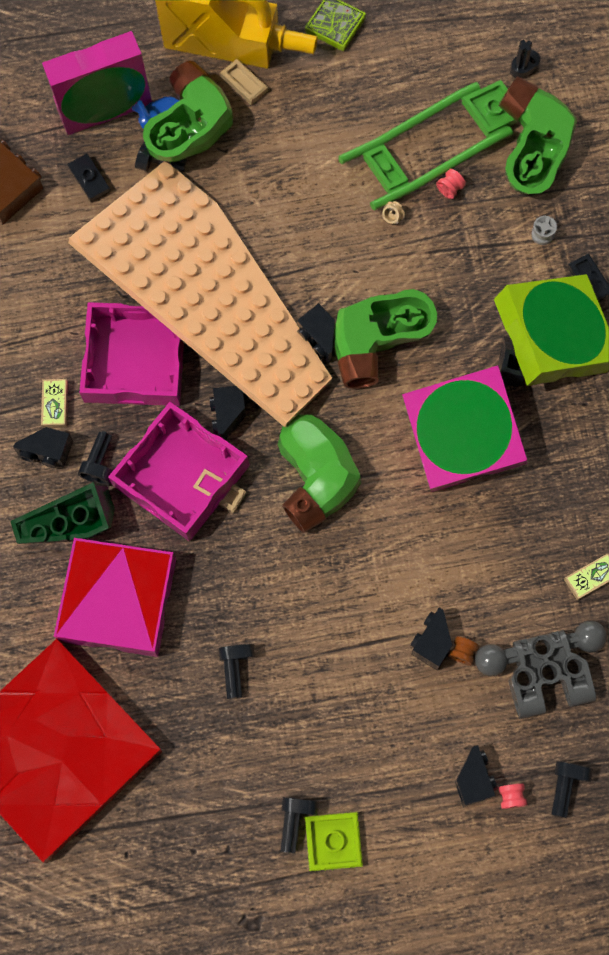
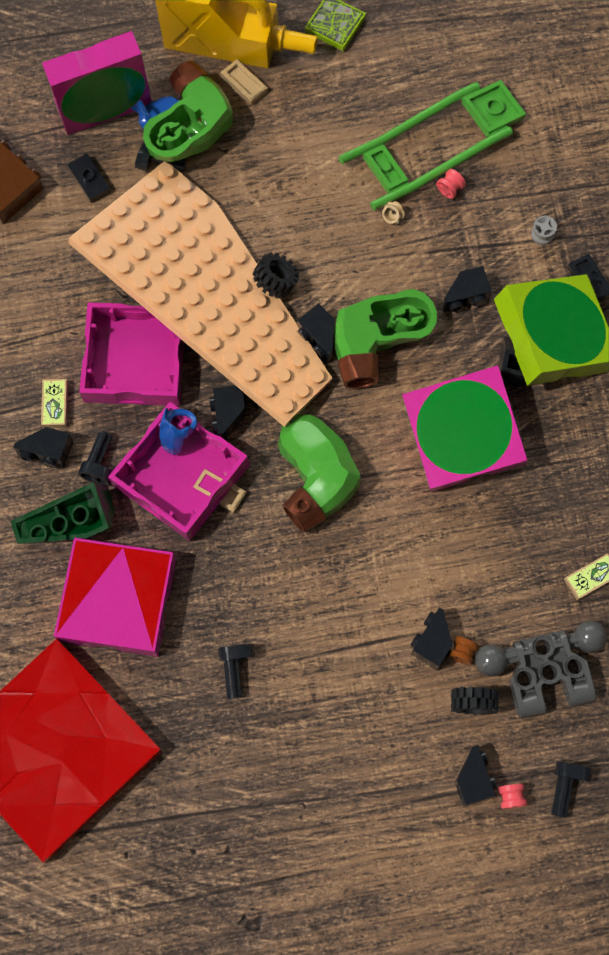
black piece [280,797,319,853] -> none
lime tile [305,812,363,871] -> none
bright green piece [498,76,577,194] -> none
black piece [510,39,541,79] -> none
none -> blue piece [159,408,197,455]
none -> black tyre [253,252,299,298]
none -> black slope [442,266,492,312]
none -> black tyre [451,687,498,715]

